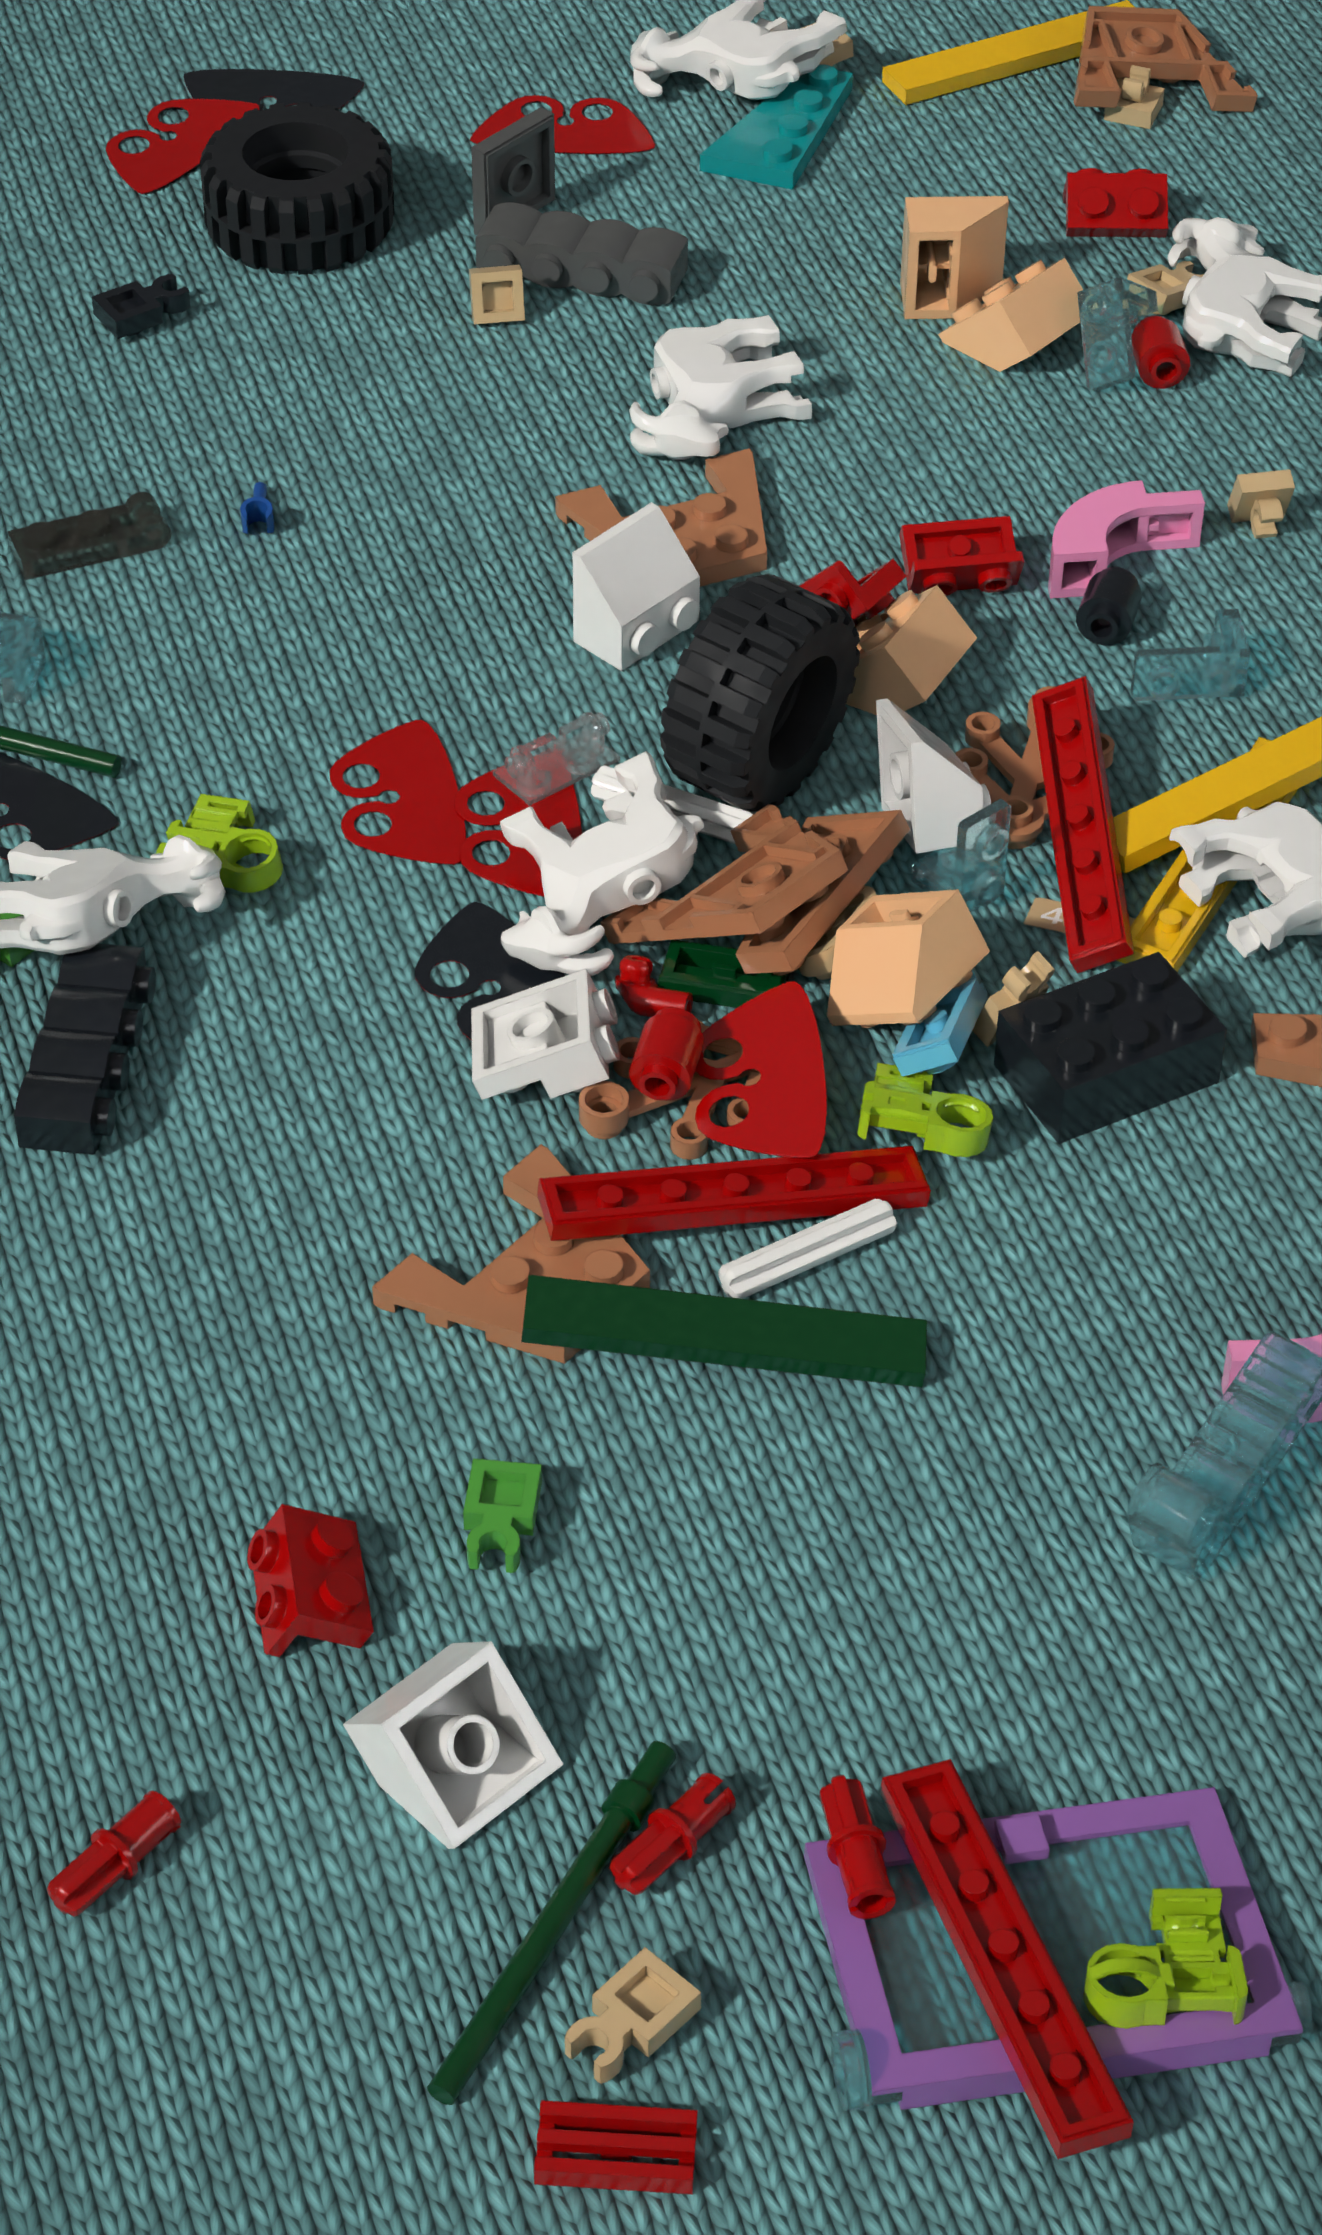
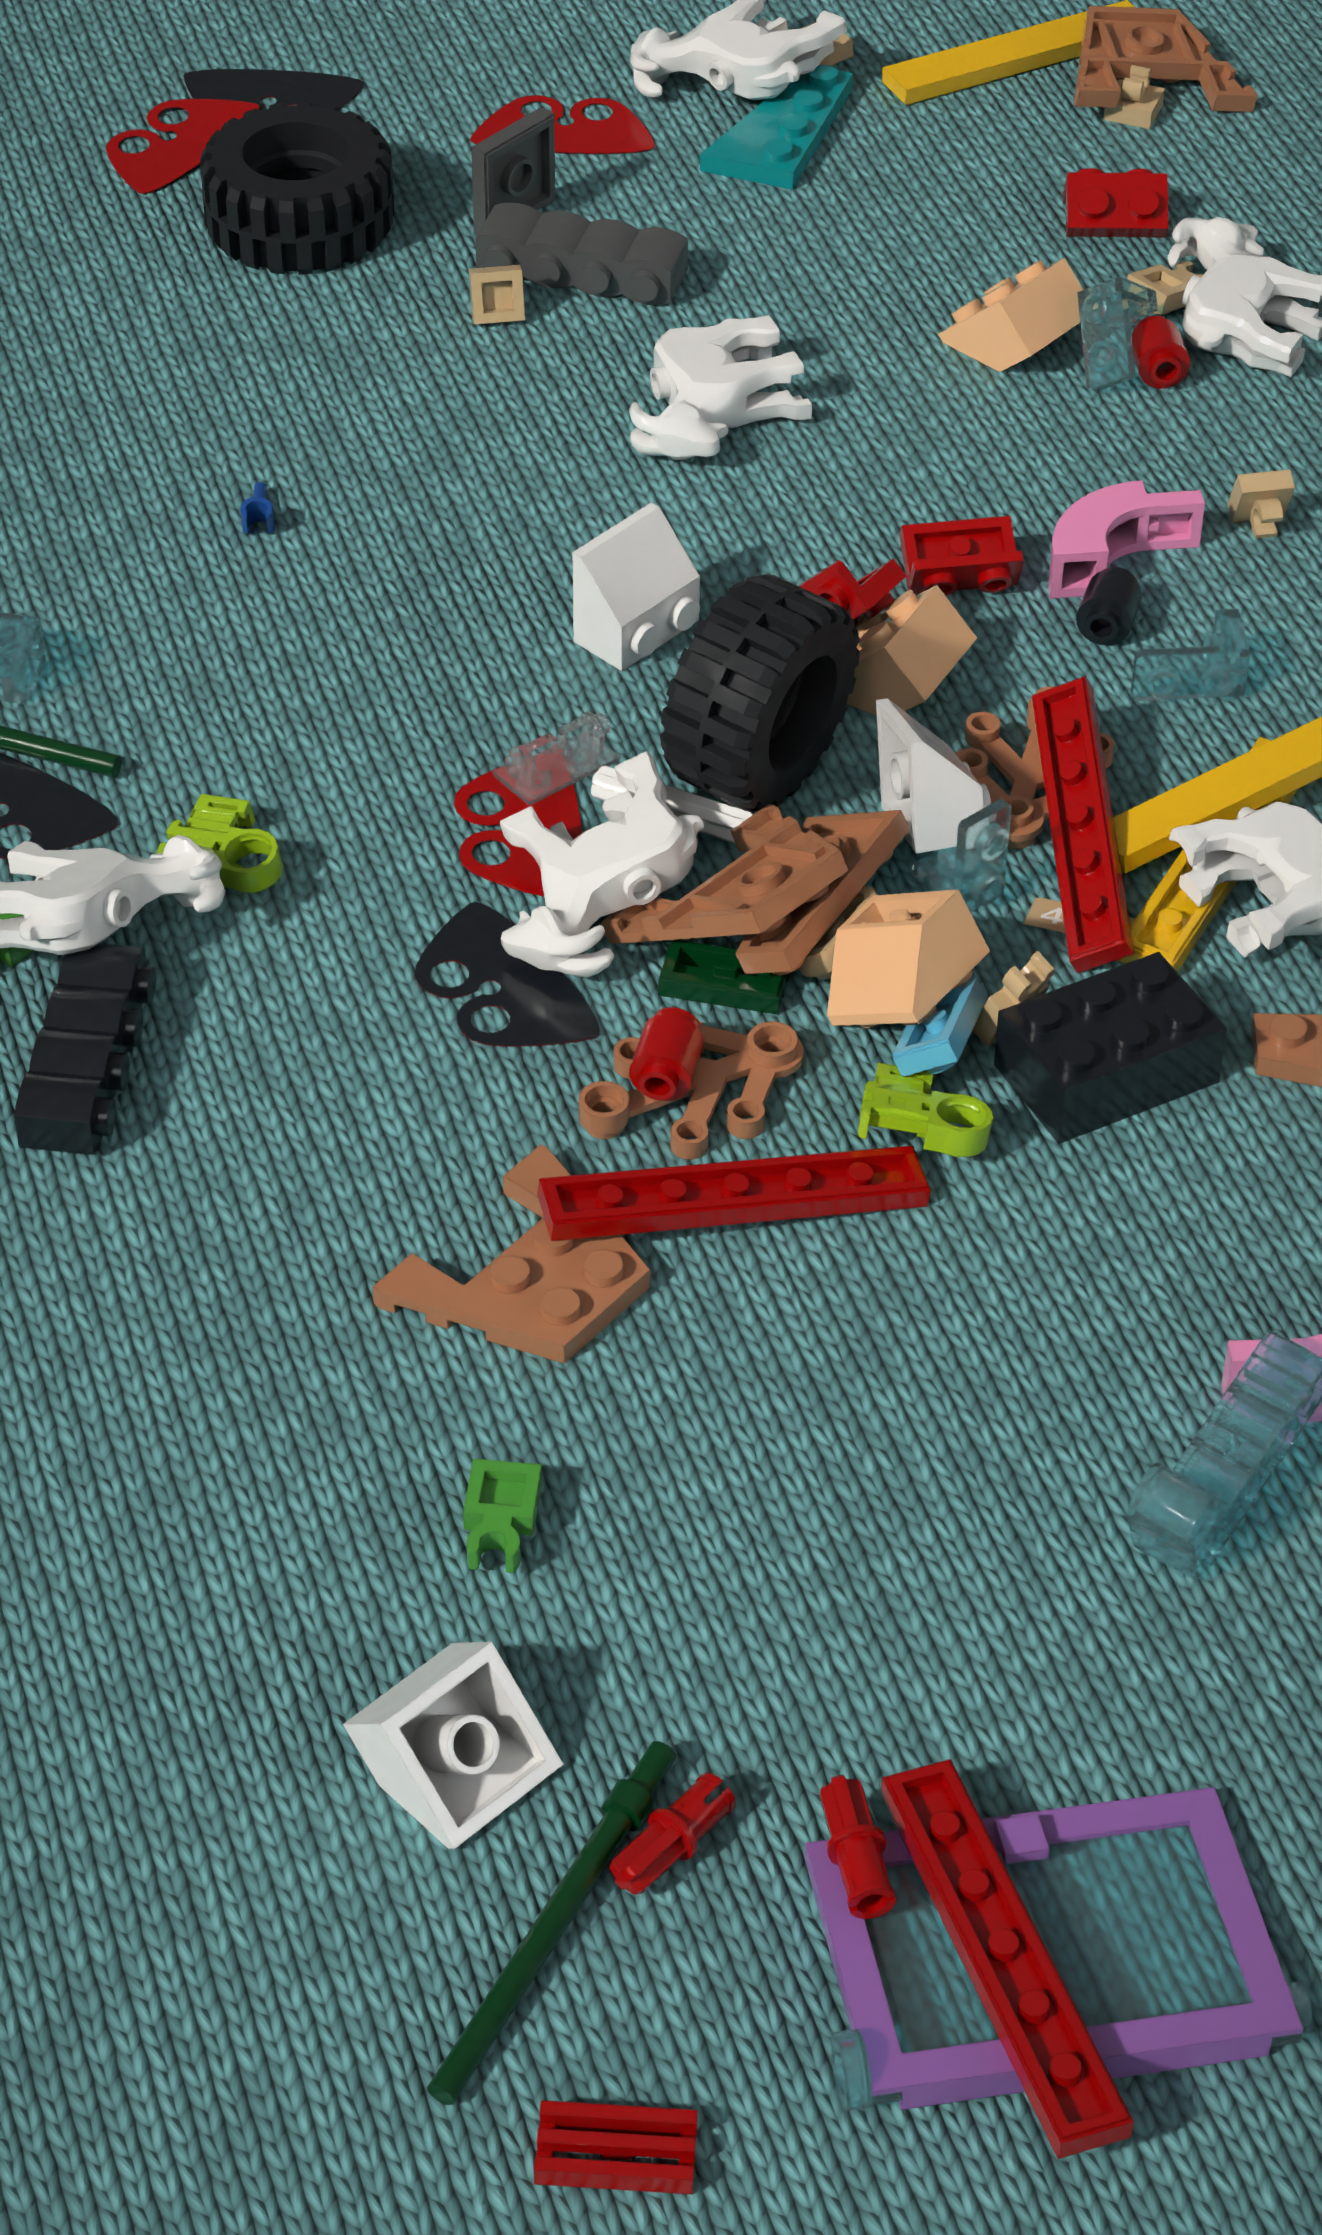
clear smoke plate [8,492,172,580] -> none
red axle [47,1791,181,1917] -> none
black plate [92,274,191,339] -> none
red bracket [247,1504,374,1657] -> none
red piece [330,719,466,864] -> none
white plate [471,969,620,1100] -> none
dark green tile [521,1275,927,1388] -> none
nougat wing [555,448,767,587] -> none
tan plate [565,1947,701,2084] -> none
red arm [615,955,693,1017] -> none
red piece [695,981,827,1158] -> none
white axle [718,1198,897,1299] -> none
light nougat slope [900,196,1009,319] -> none
lime piece [1083,1888,1248,2029] -> none

